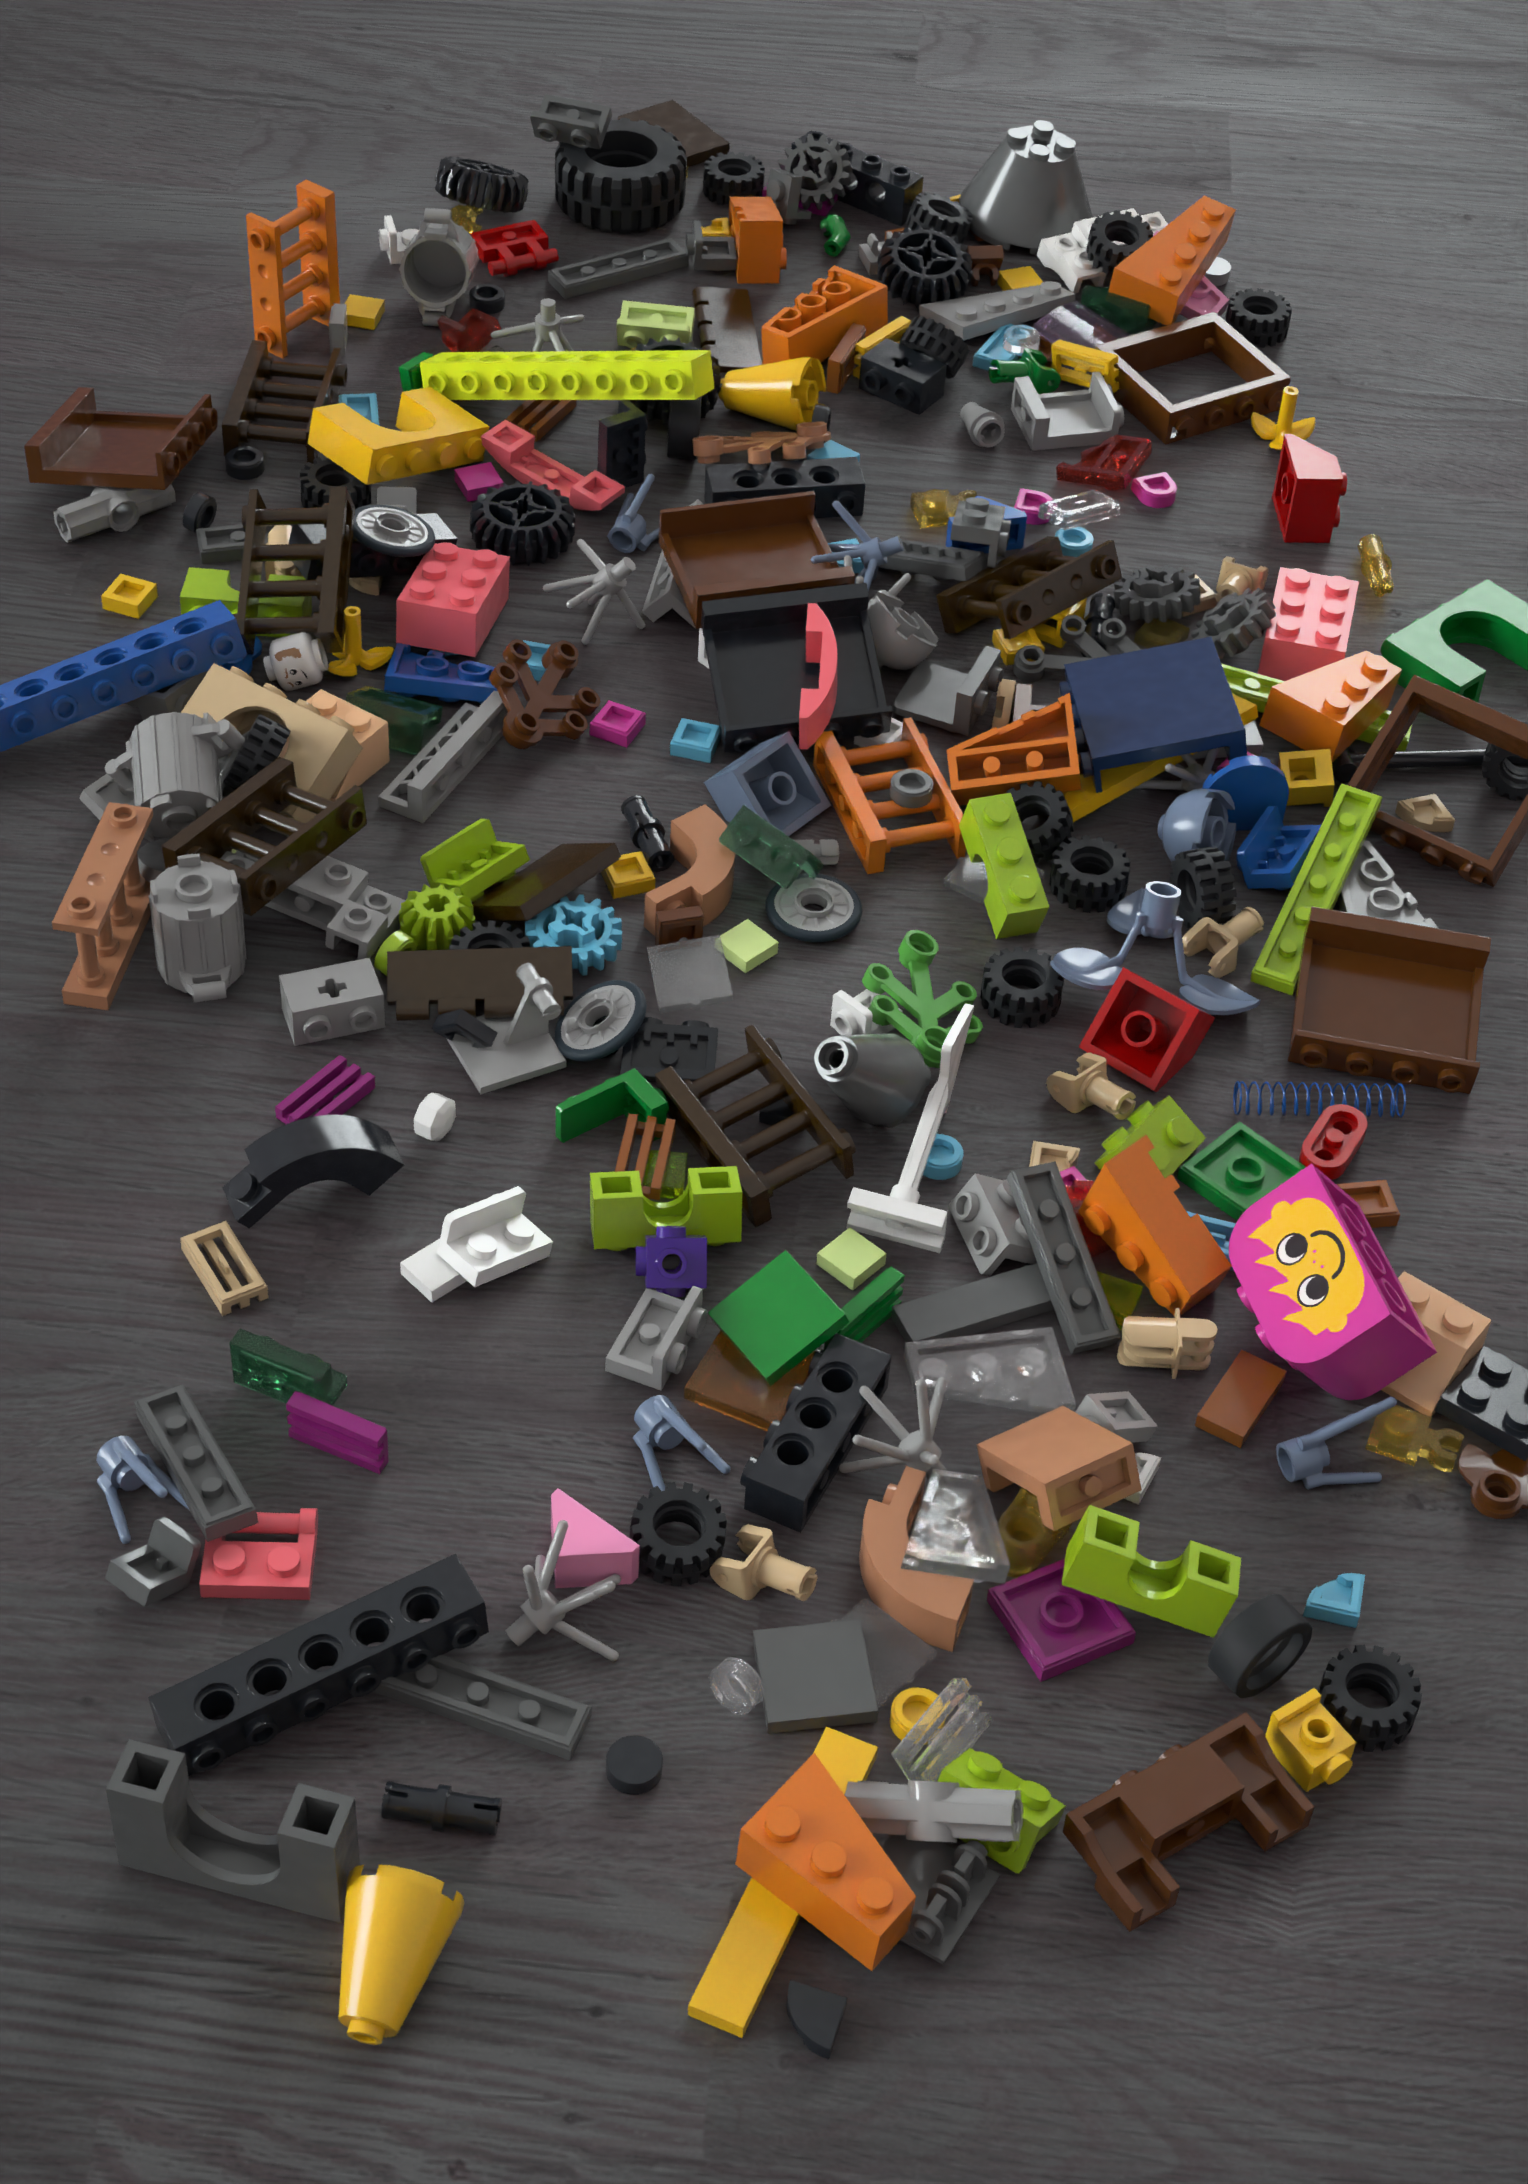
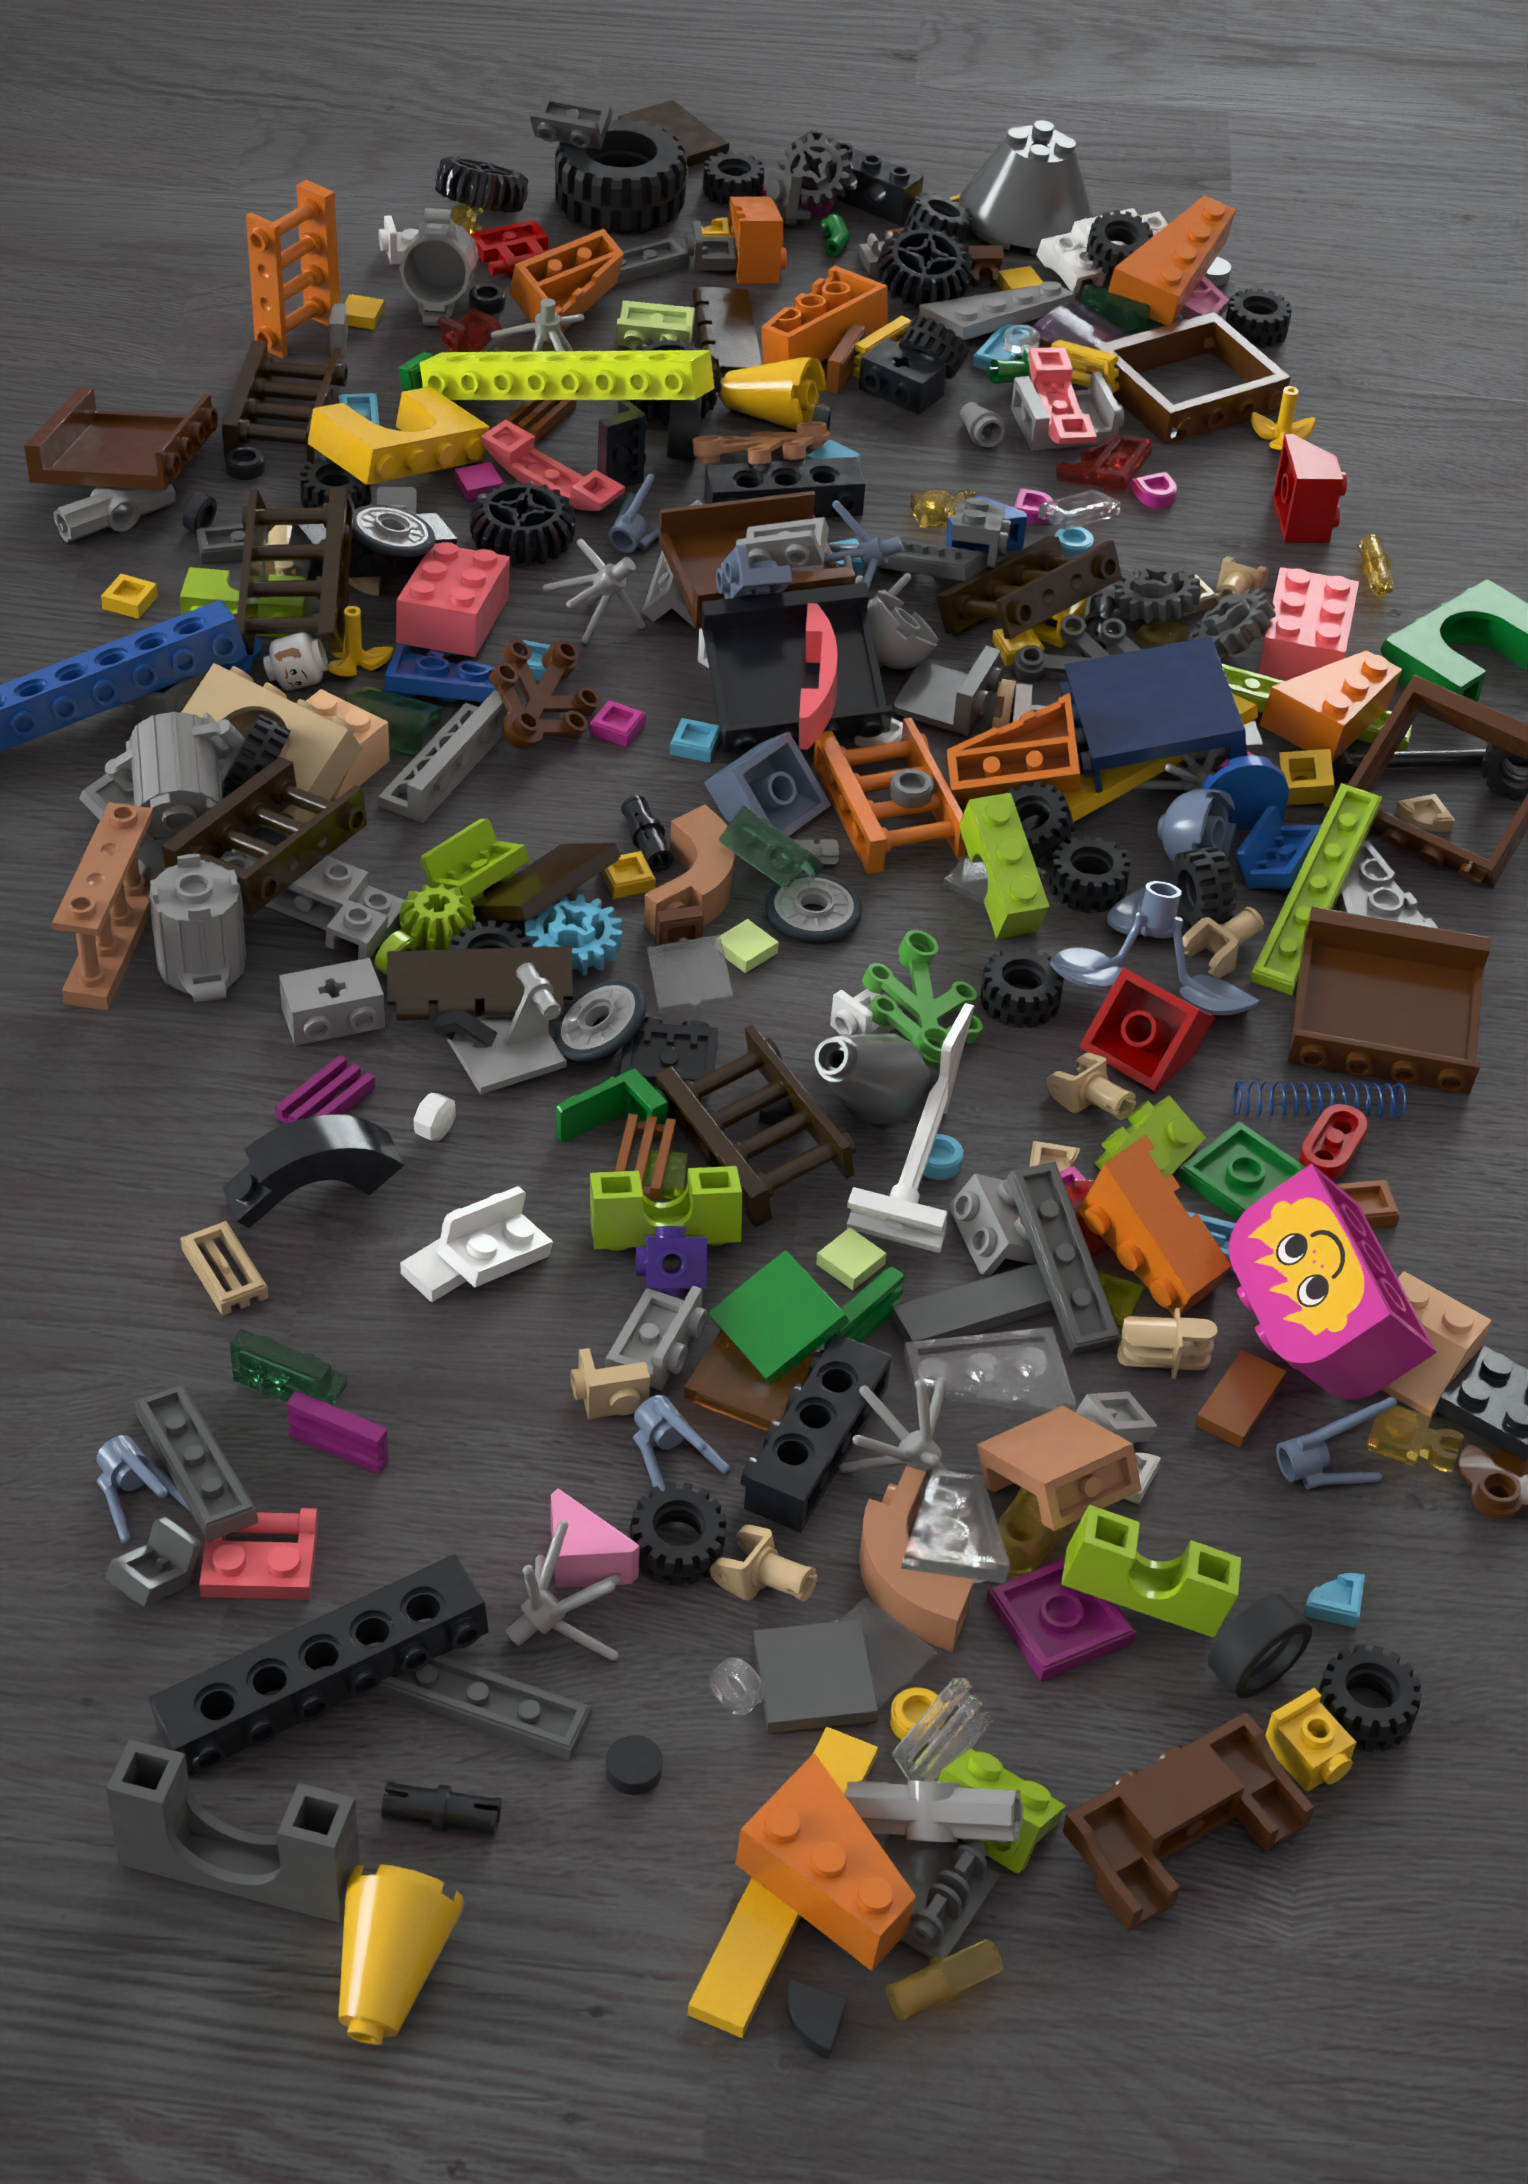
none -> orange wedge [509,229,624,345]
none -> tan bracket [571,1348,650,1419]
none -> sand blue bracket [716,545,792,599]
none -> light grey bracket [736,517,829,569]
none -> clear yellow axle [885,1939,1003,2021]
none -> coral slope [1028,347,1097,444]

